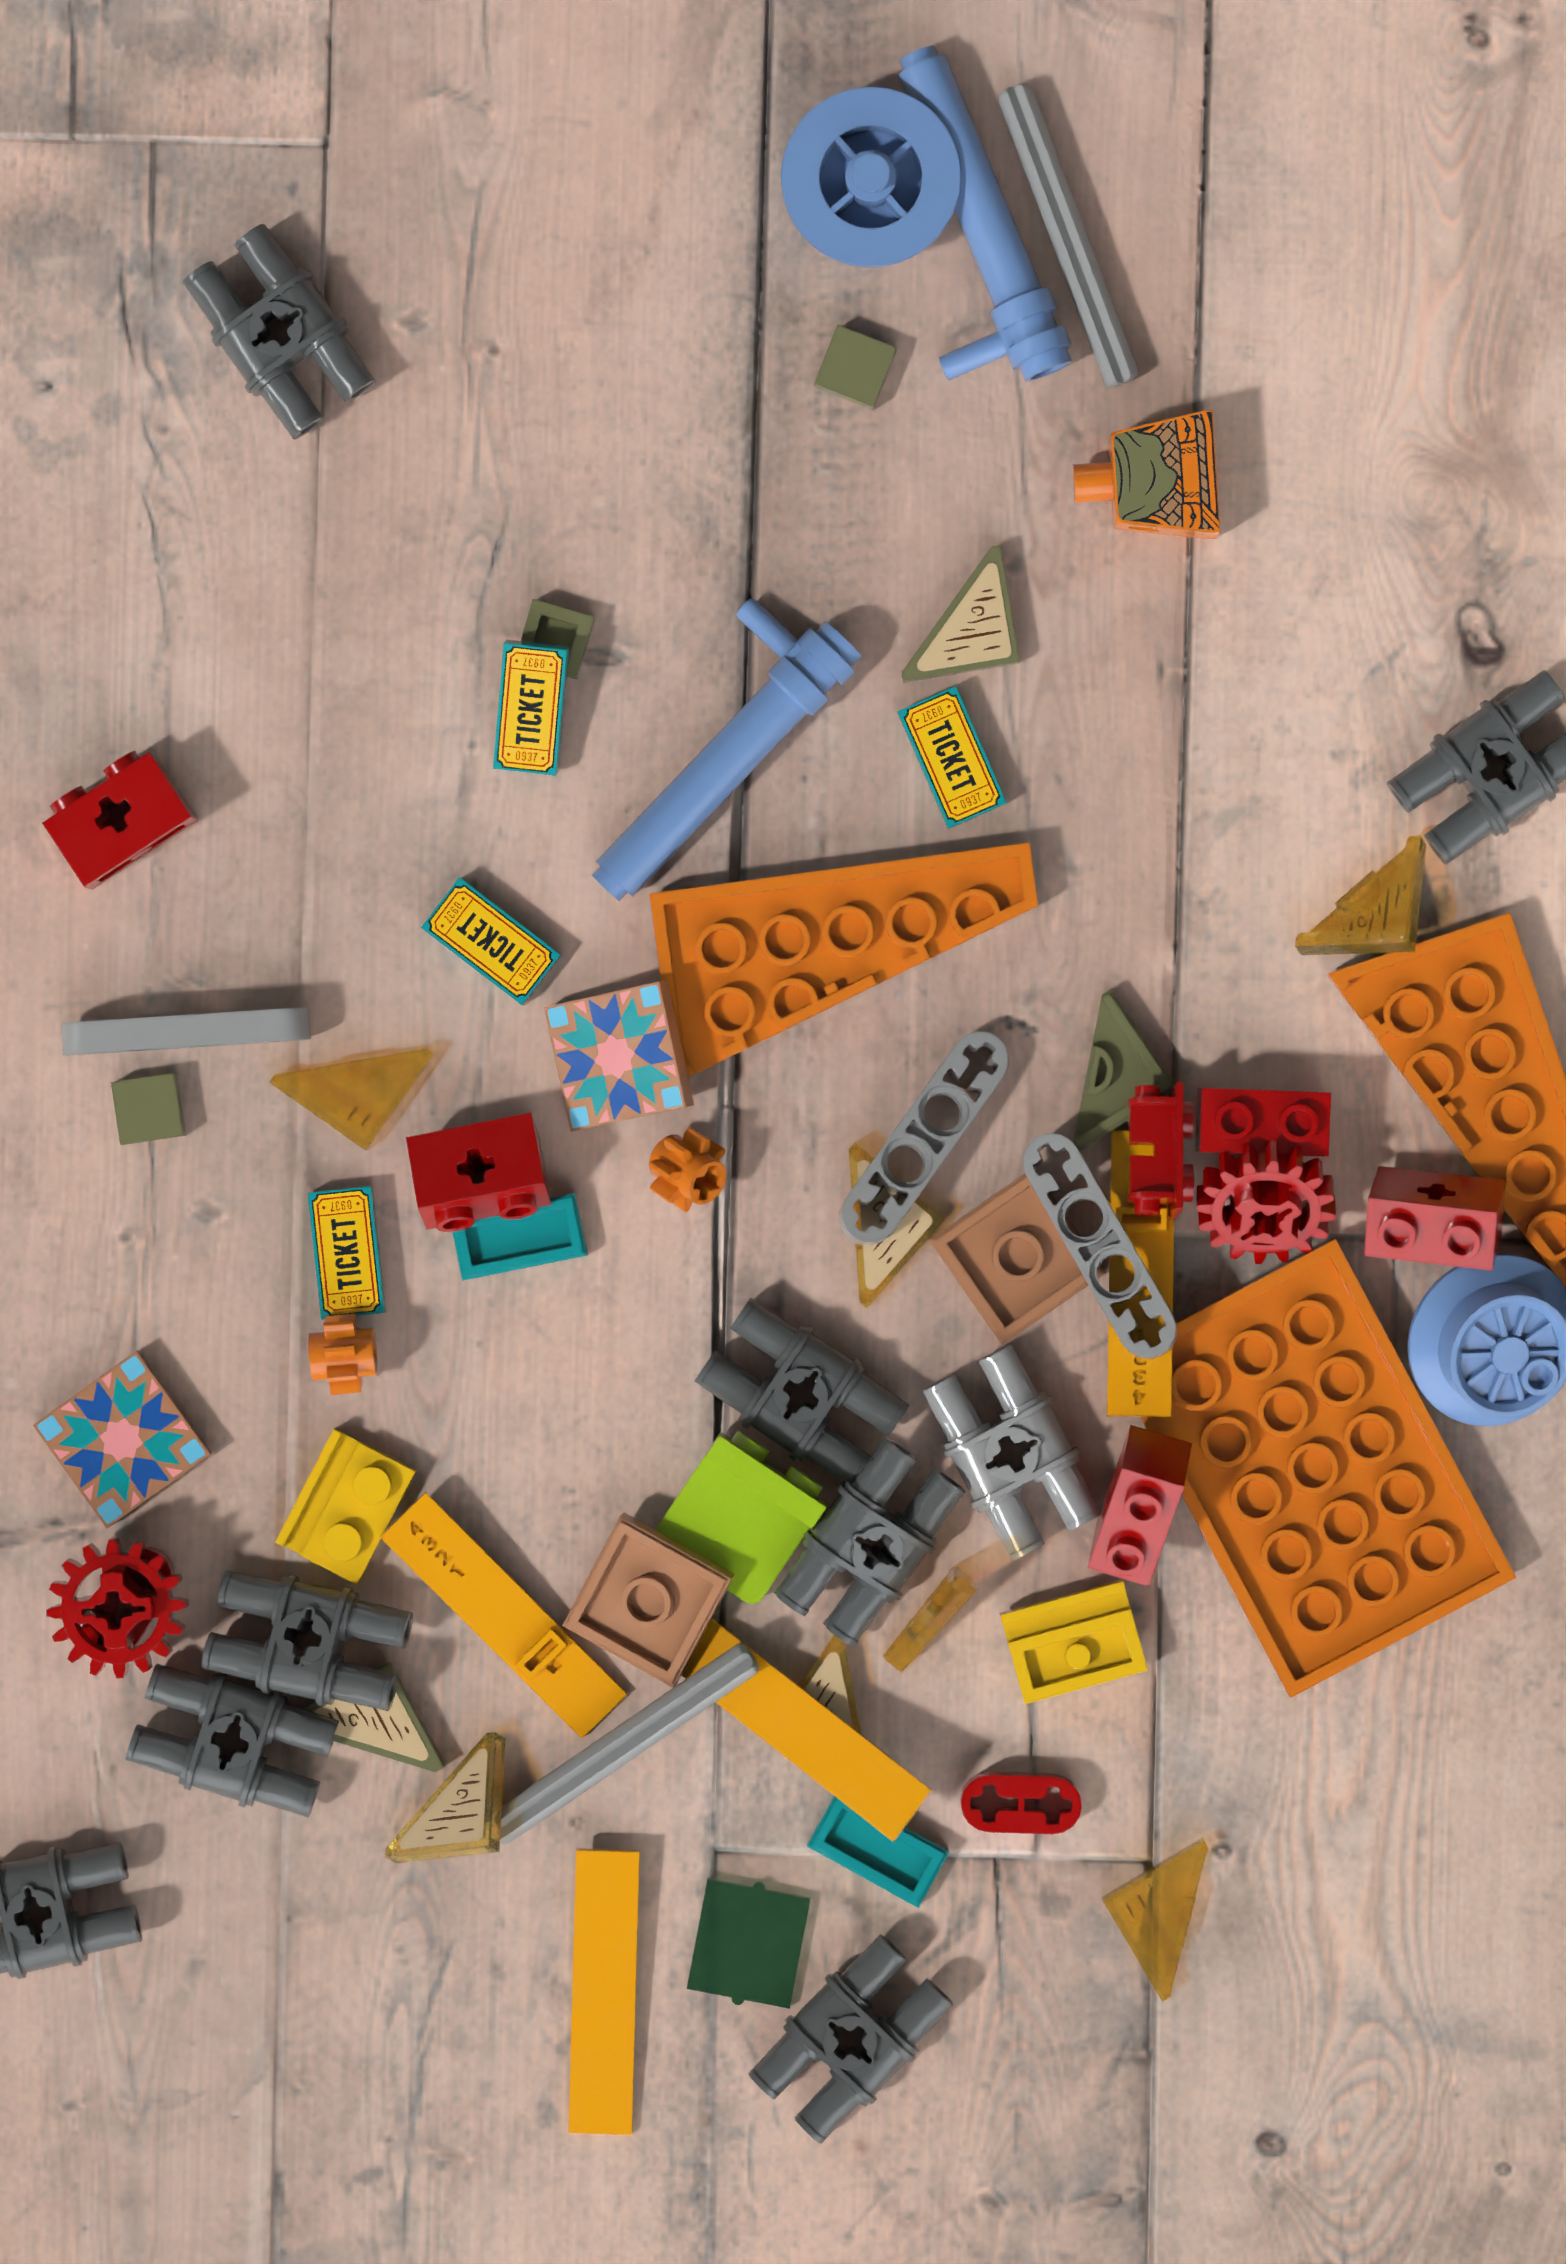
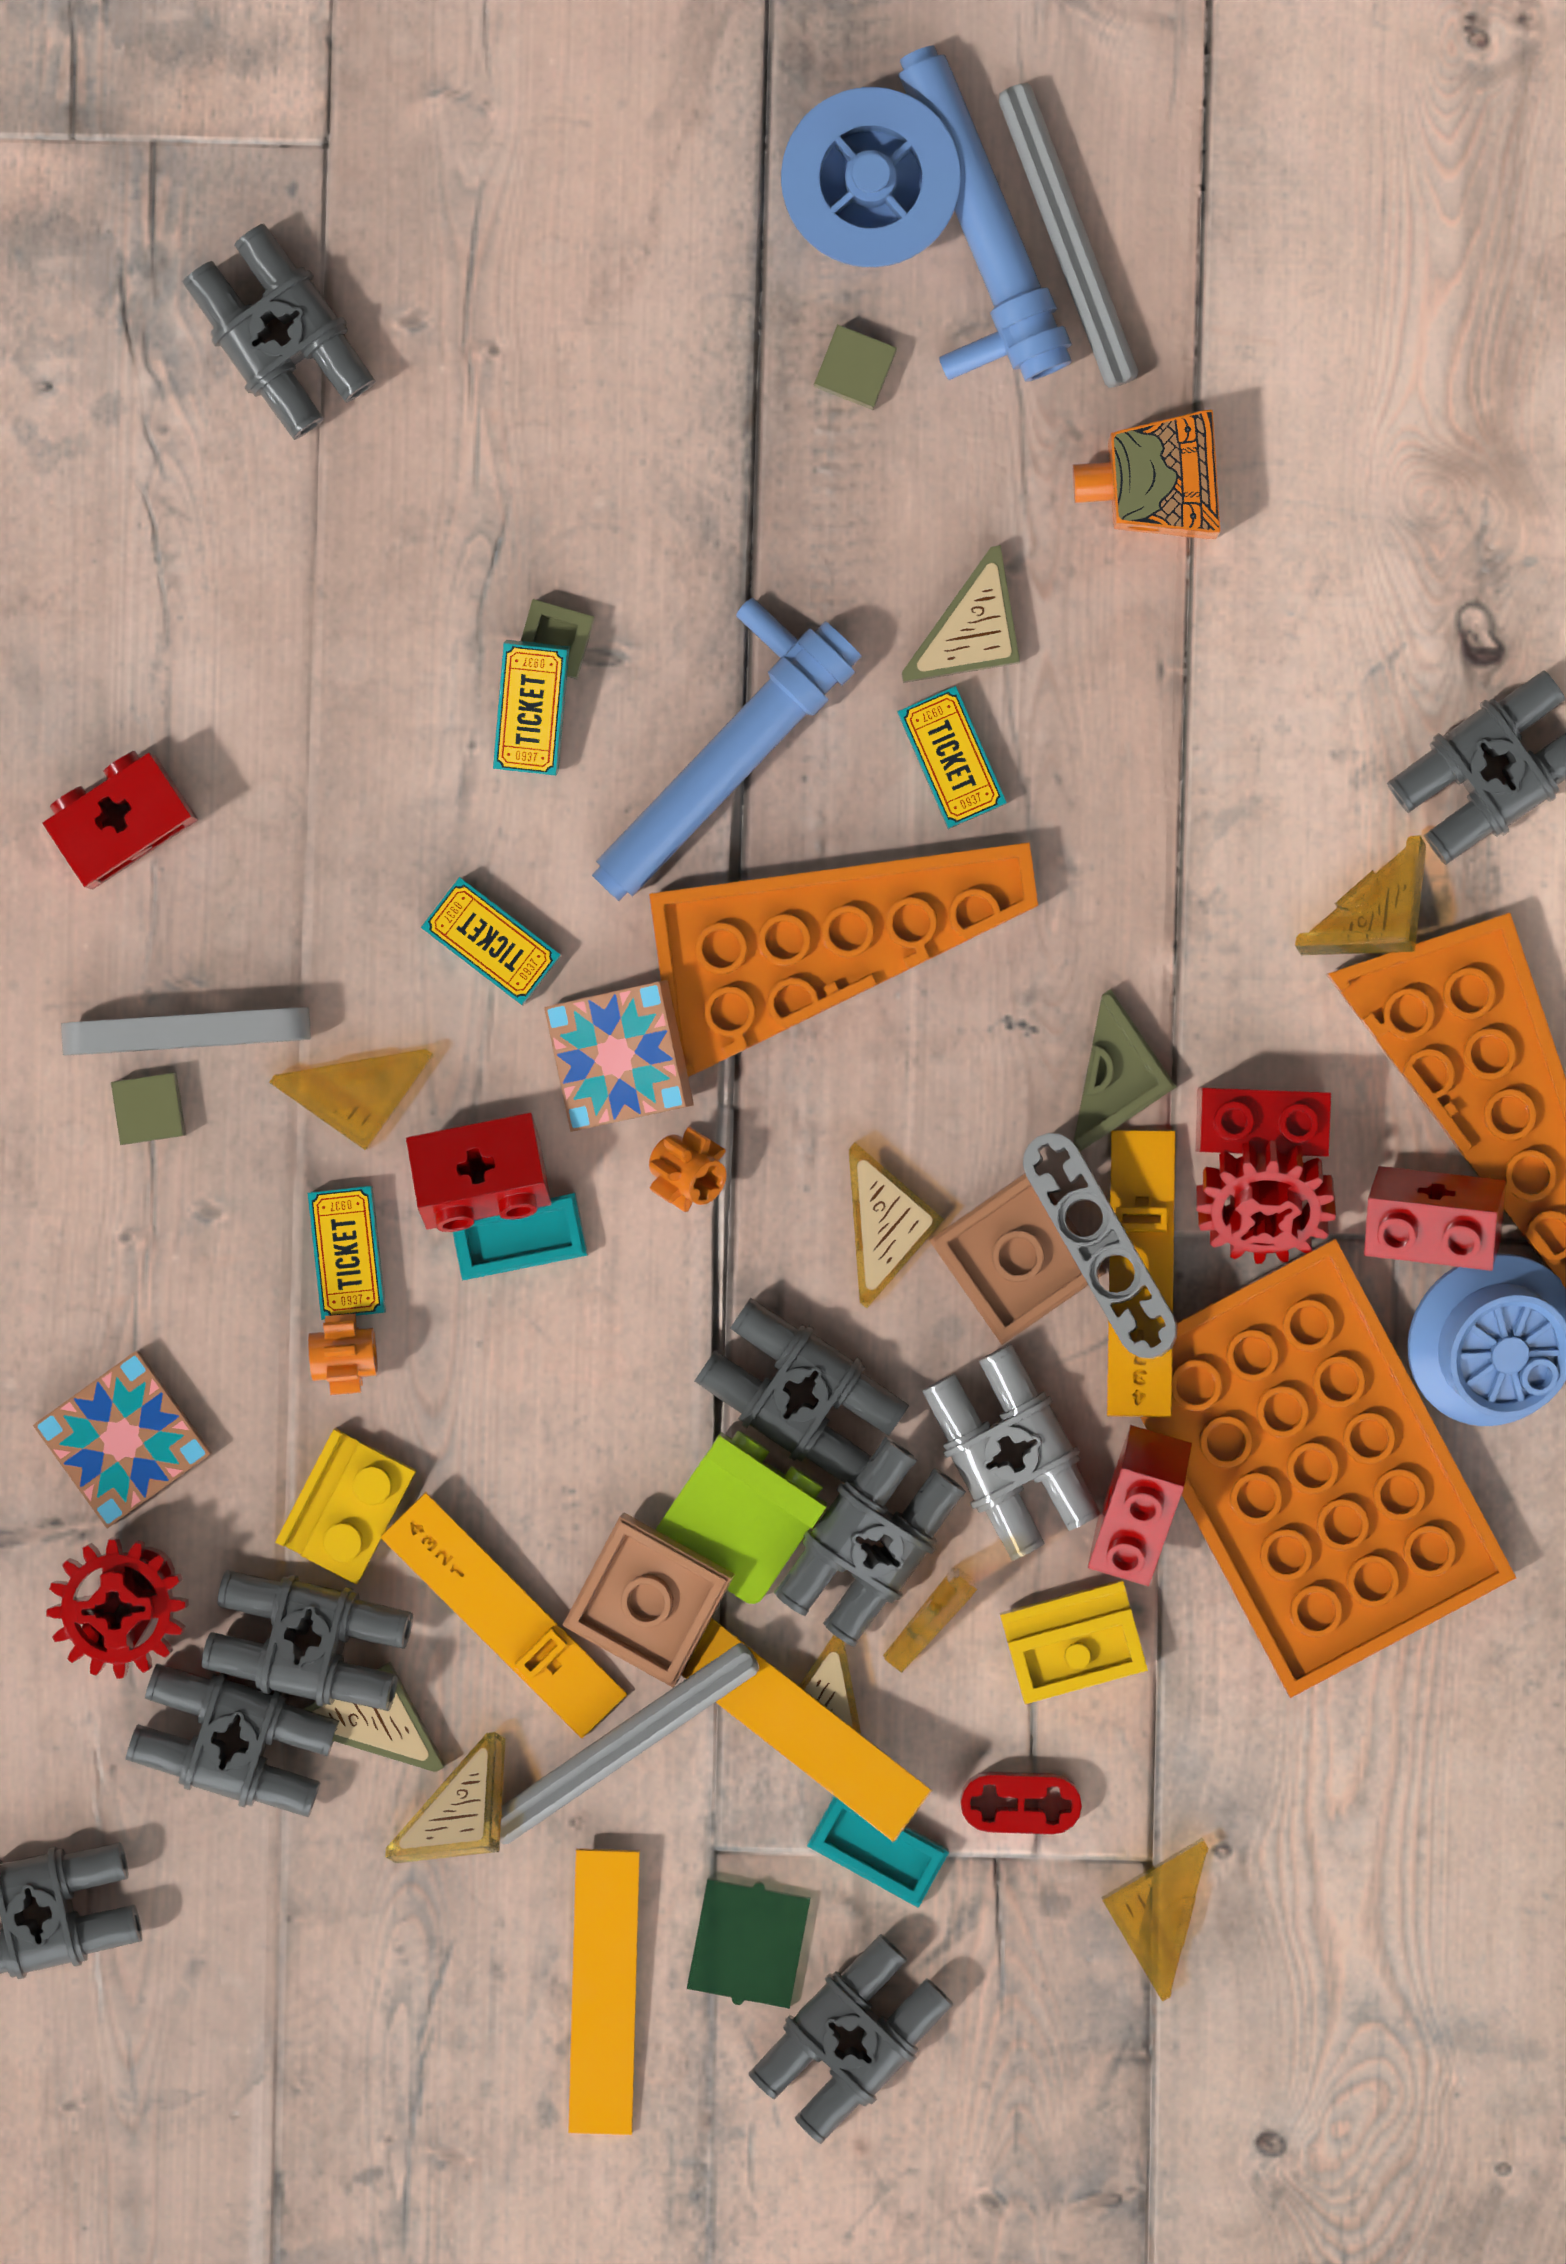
light grey beam [839,1031,1009,1246] -> none
red hinge [1128,1082,1194,1220] -> none

